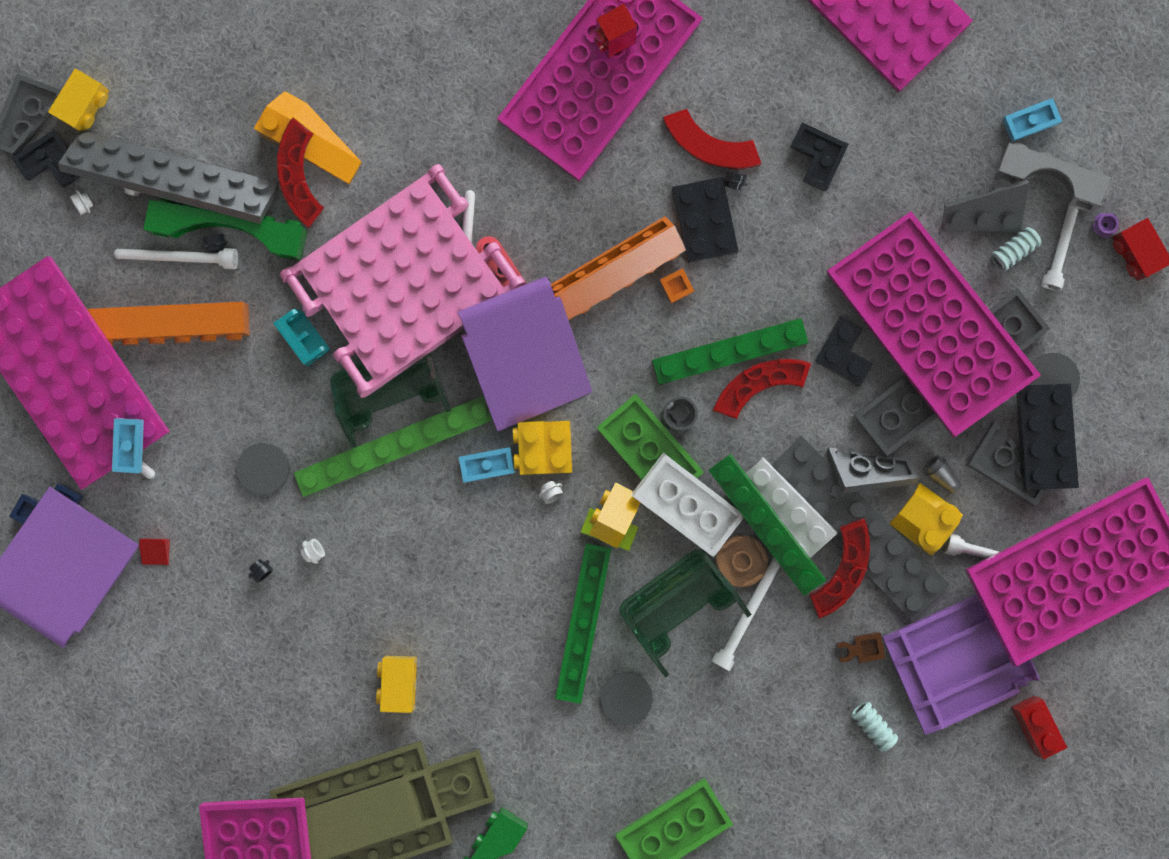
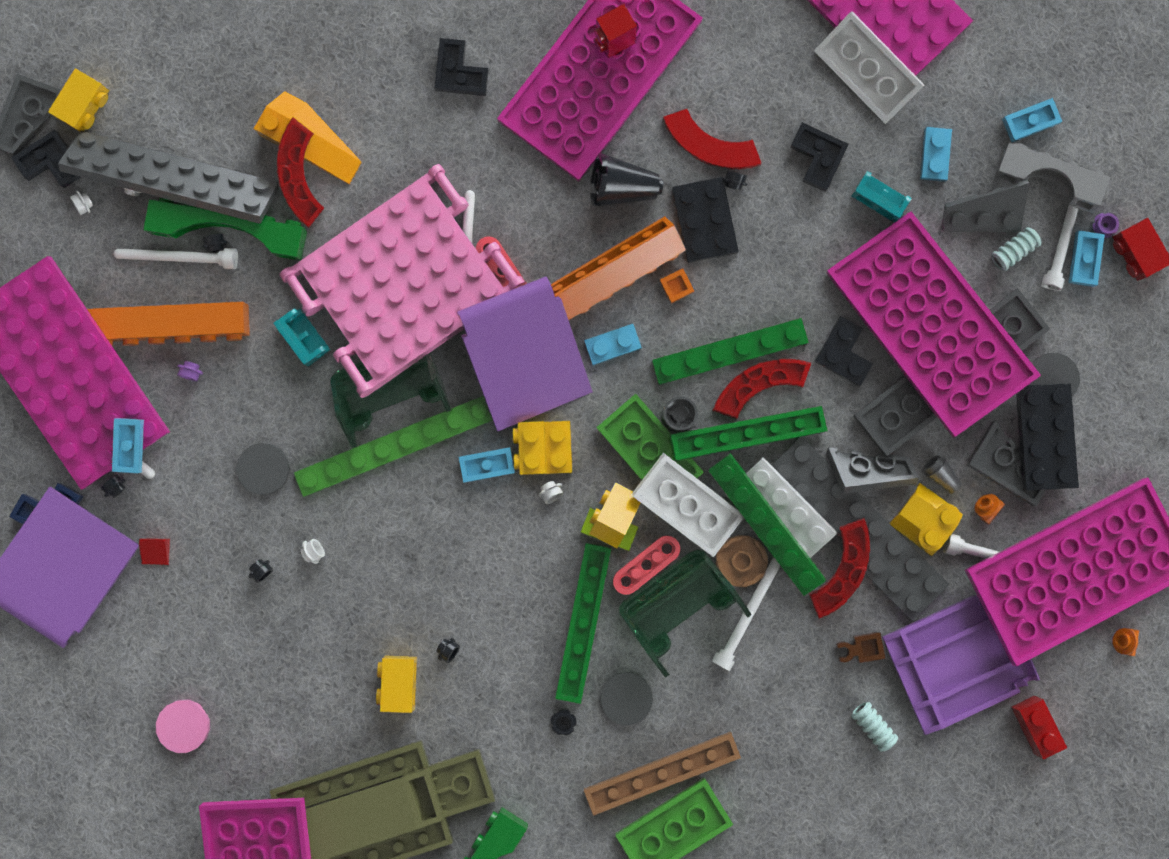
none -> black plate [101,475,126,498]
none -> bright pink tile [156,700,210,753]
none -> medium lavender plate [177,361,203,382]
none -> black plate [434,38,489,96]
none -> black plate [436,638,460,663]
none -> black plate [551,709,577,735]
none -> medium azure plate [584,324,642,365]
none -> medium nougat plate [584,731,741,816]
none -> black cone [590,153,663,206]
none -> coral plate [613,535,680,595]
none -> green plate [669,406,828,461]
none -> white plate [814,11,925,124]
none -> teal hinge [851,171,912,223]
none -> medium azure plate [920,127,952,182]
none -> orange plate [975,494,1005,525]
none -> medium azure plate [1069,231,1105,287]
none -> orange plate [1112,628,1139,656]

